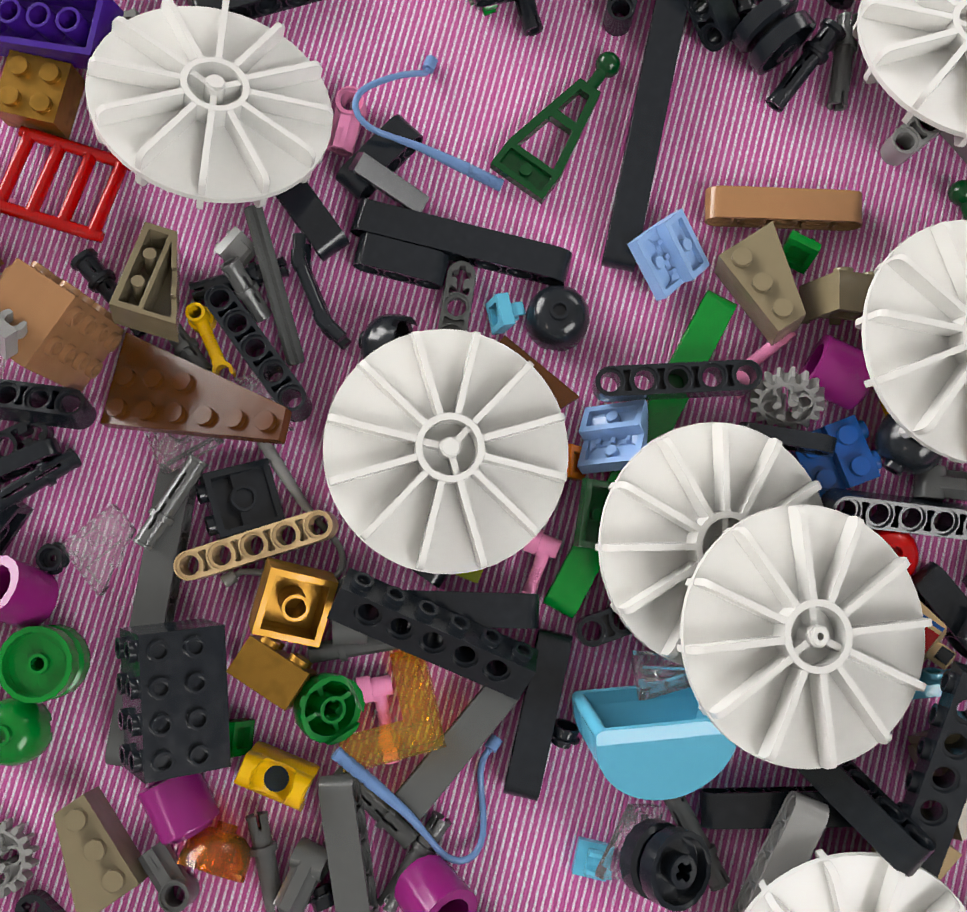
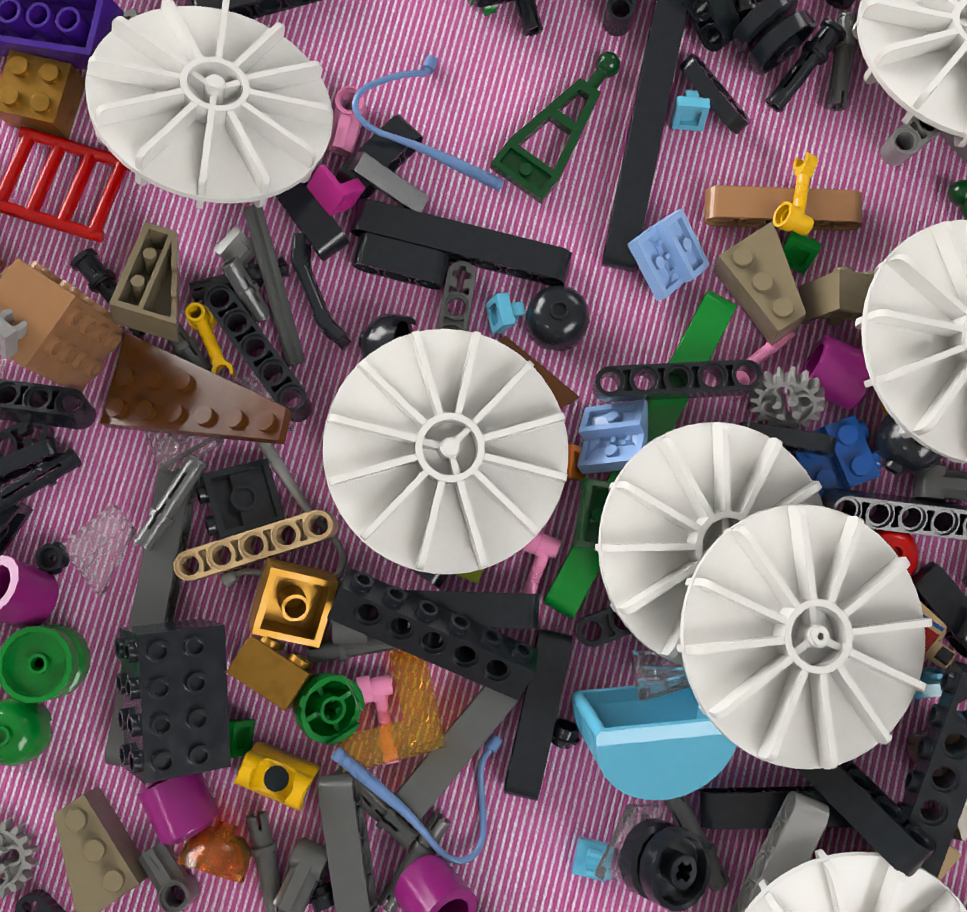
none -> dark pink panel [306,165,366,216]
none -> medium azure tile [671,90,710,131]
none -> black beam [680,53,750,134]
none -> yellow brick [773,152,818,236]

